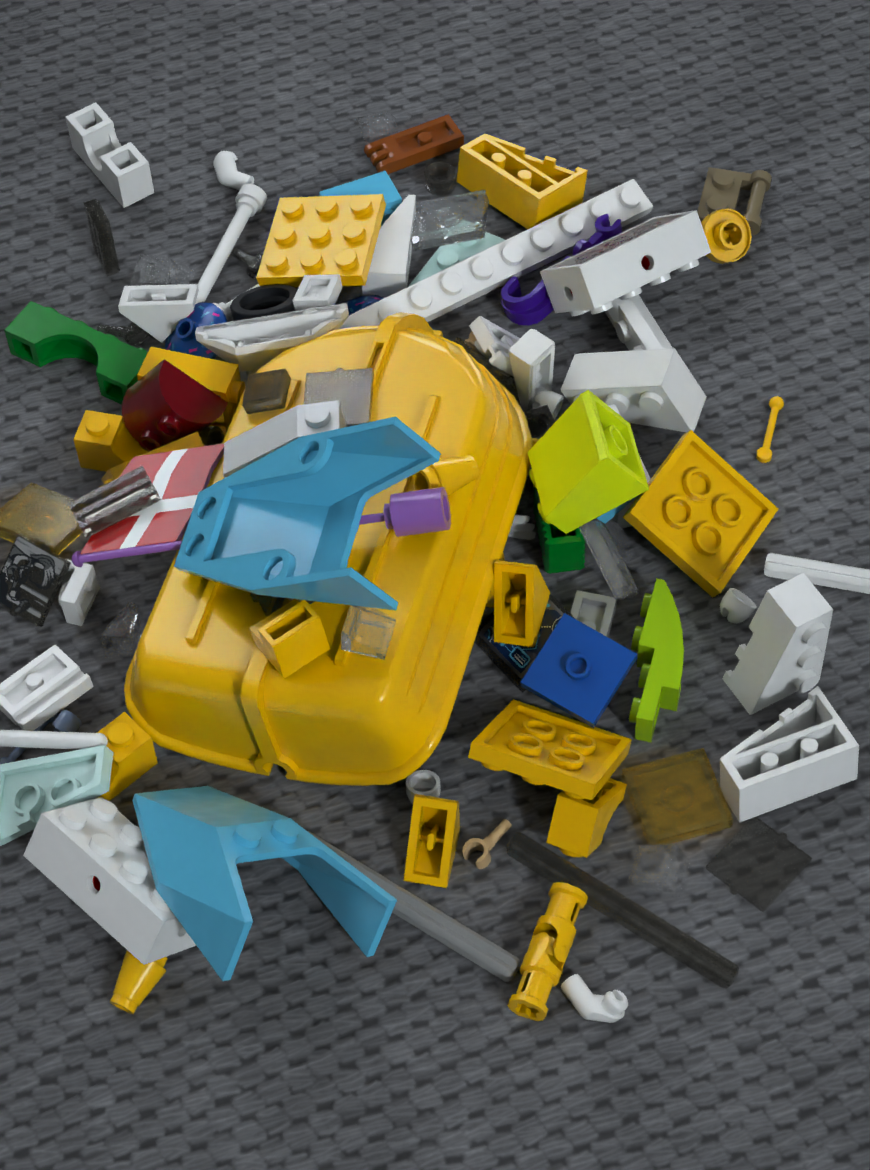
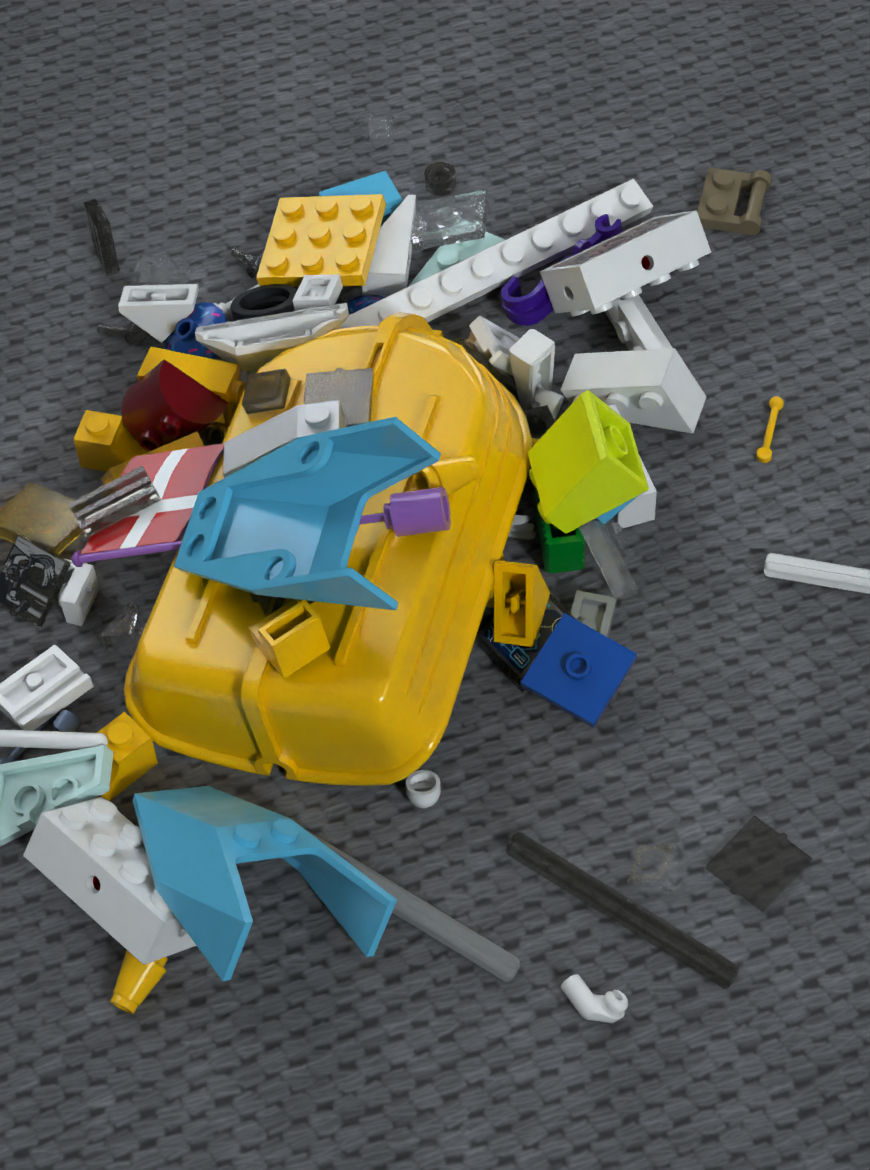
green arch [4,301,148,405] -> none
white arch [65,102,154,208] -> none
white piece [195,184,267,304] -> none
white arm [213,151,254,190] -> none
clear slope [341,605,396,660] -> none
dark orange hinge [364,114,464,174] -> none
yellow slope [403,794,460,888] -> none
yellow wedge [456,134,588,229] -> none
tan hand [462,819,512,869] -> none
yellow plate [468,699,632,800] -> none
yellow piece [507,882,588,1021] -> none
yellow arch [546,778,627,858] -> none
clear yellow tile [622,748,733,849] -> none
yellow plate [623,430,778,598] -> none
lime slope [629,578,684,743] -> none
yellow plate [701,208,752,264] -> none
white hinge [720,588,757,624] -> none
white wedge [720,686,859,823] -> none
white wedge [722,573,833,715] -> none

